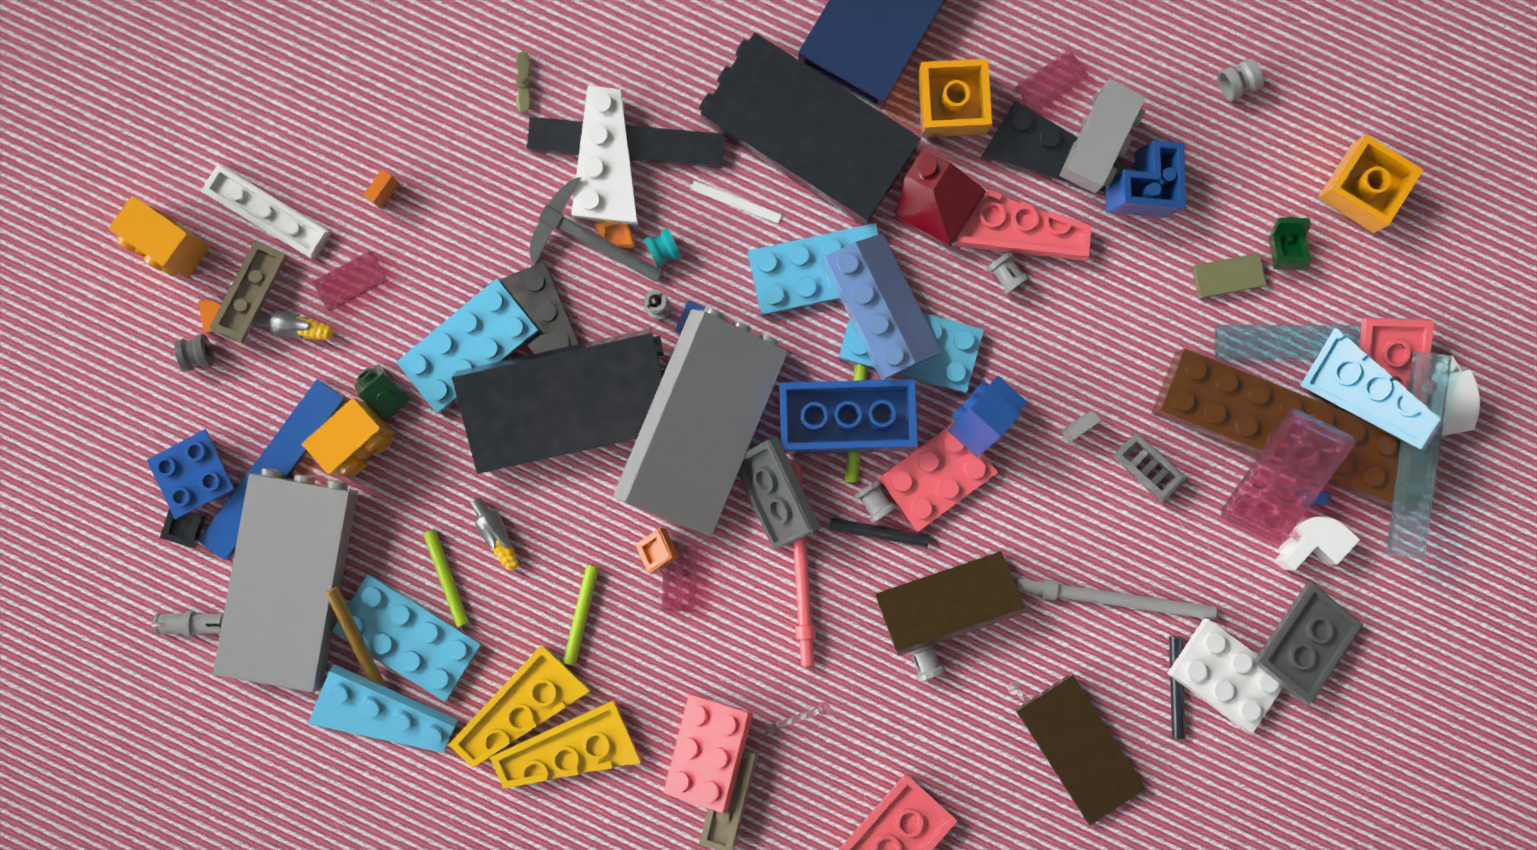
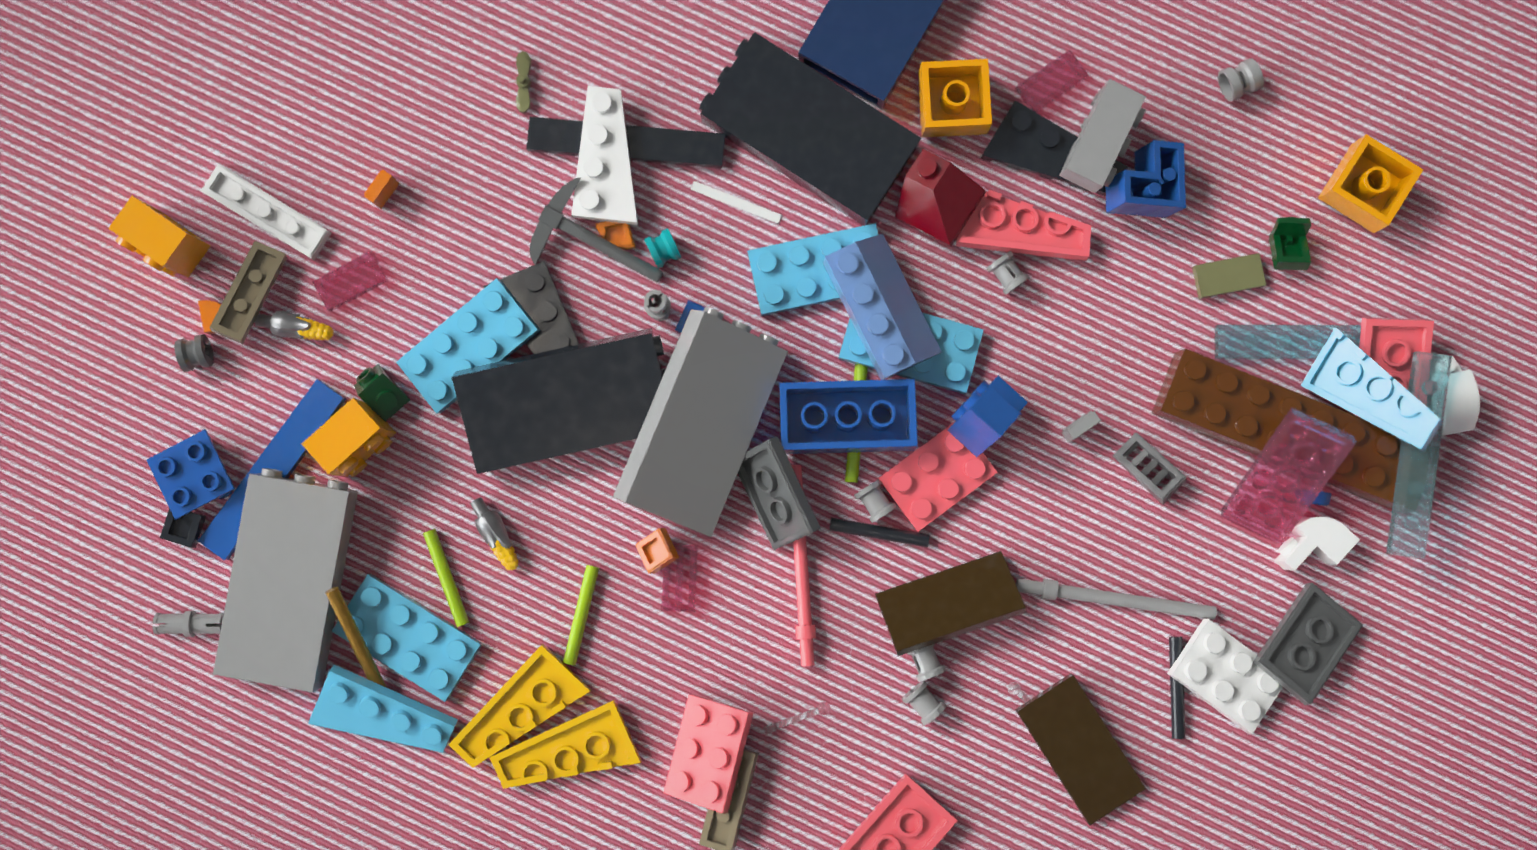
none -> light grey bush [902,680,946,726]

